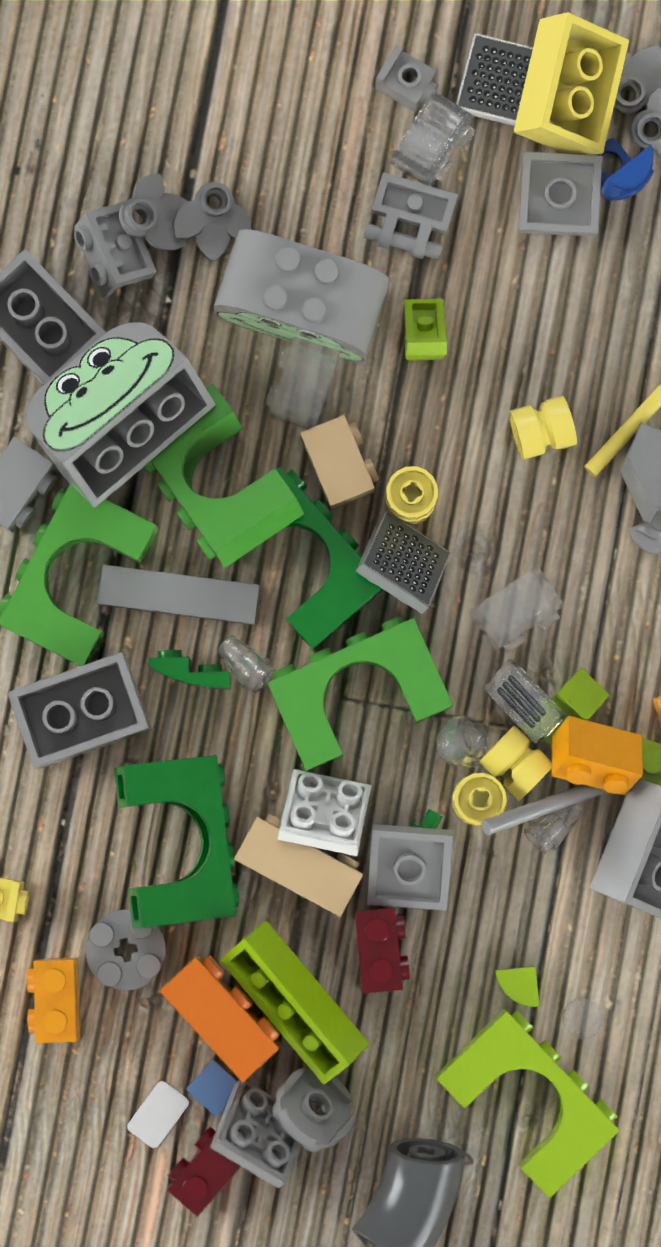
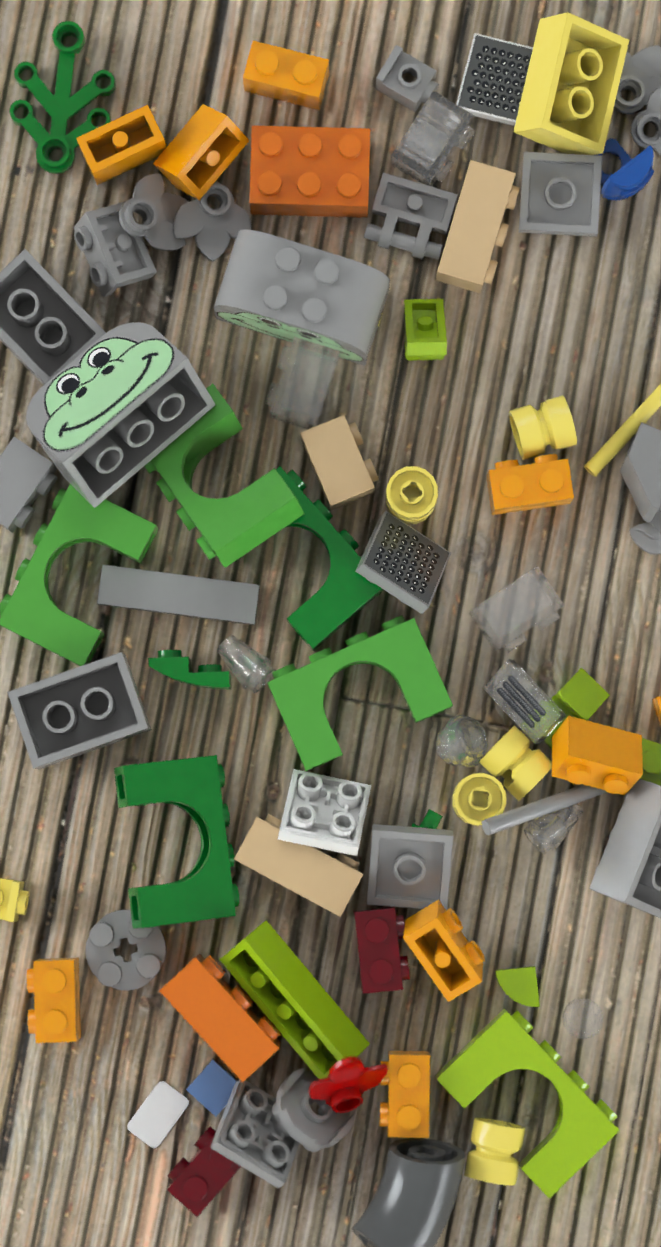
none -> green plant [9,21,116,174]
none -> light orange brick [76,104,166,185]
none -> light orange brick [153,104,250,200]
none -> light orange brick [243,40,329,110]
none -> orange brick [249,125,370,218]
none -> red plate [309,1056,388,1113]
none -> light orange brick [380,1051,430,1138]
none -> light orange brick [403,899,485,1002]
none -> tan brick [436,160,520,294]
none -> light yellow wheel [464,1117,526,1186]
none -> light orange brick [486,454,574,515]

